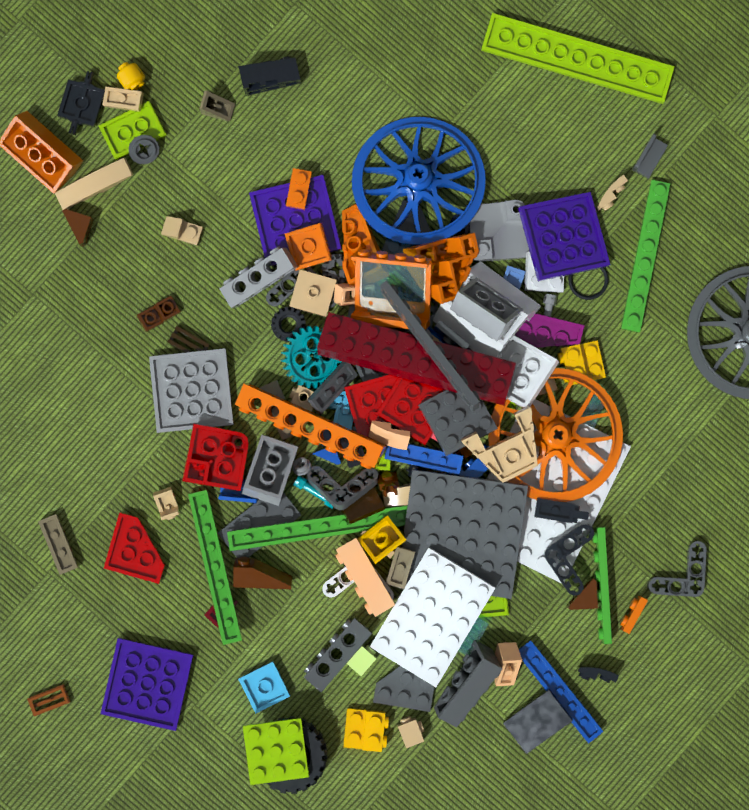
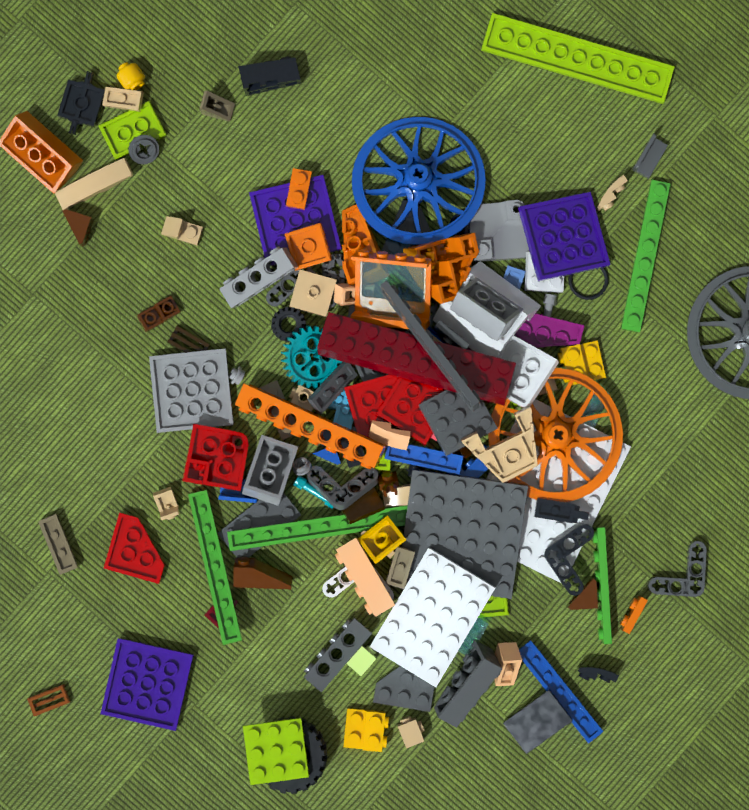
medium azure plate [239,661,291,714] -> none
none -> light grey plate [229,366,245,385]

